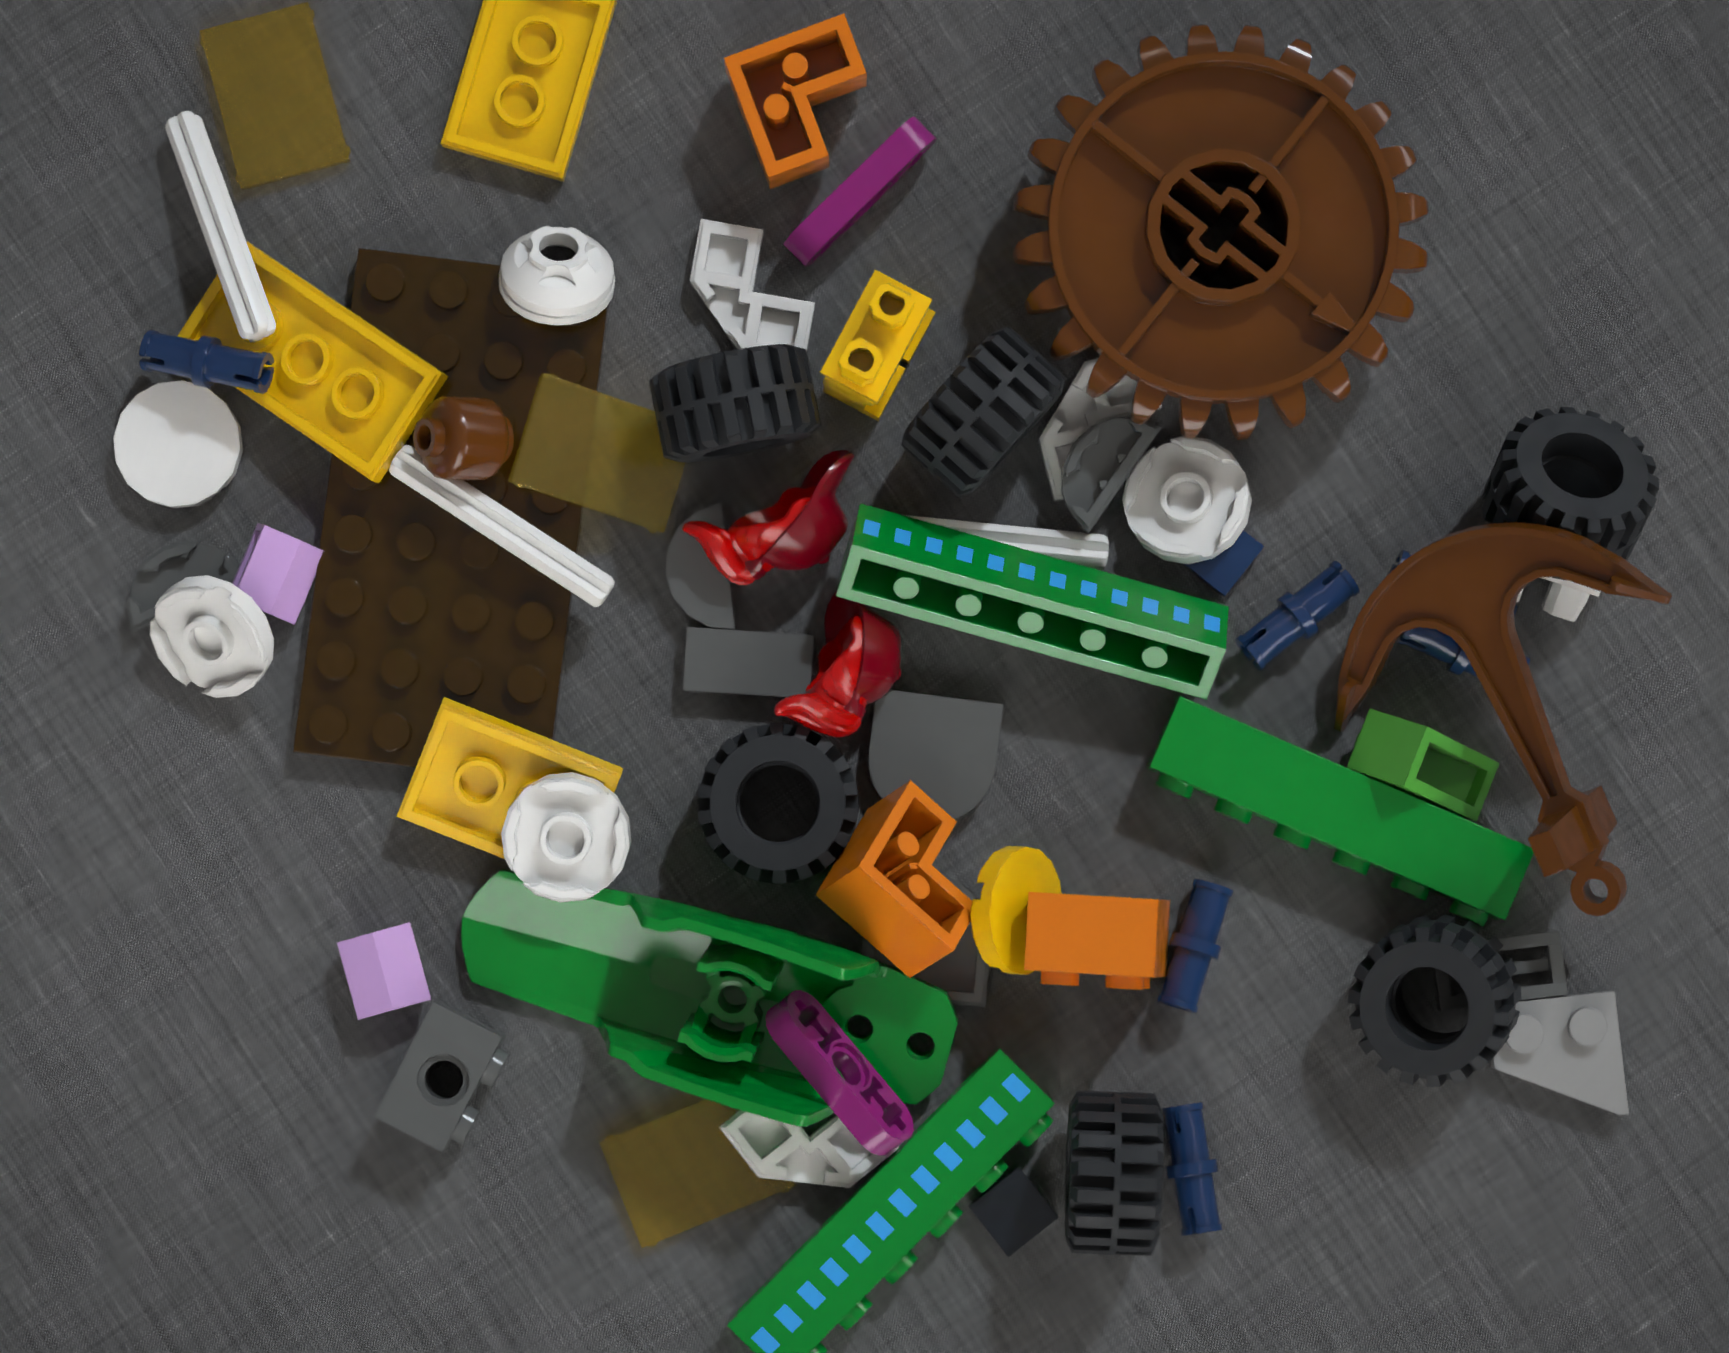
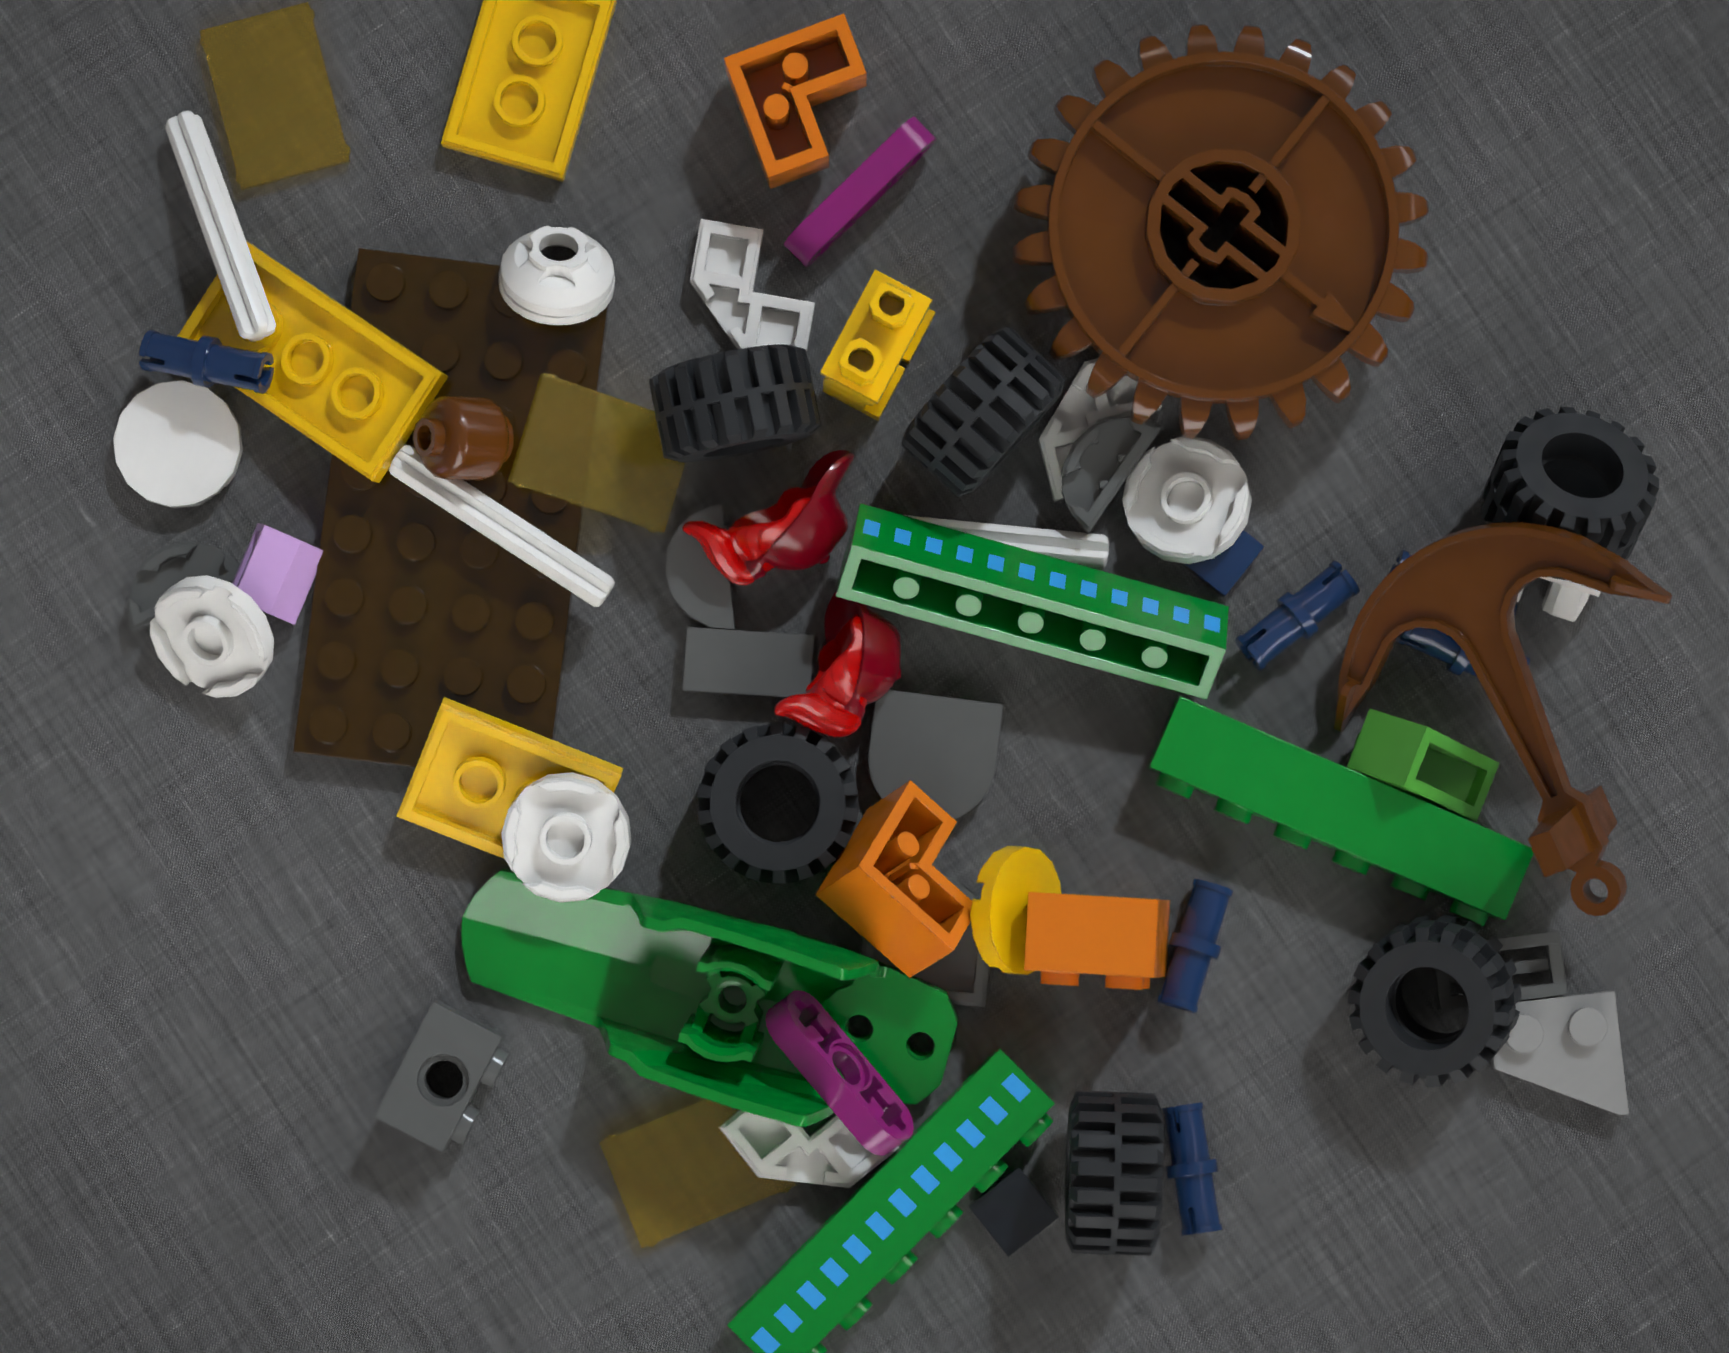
lavender piece [337,922,431,1020] -> none

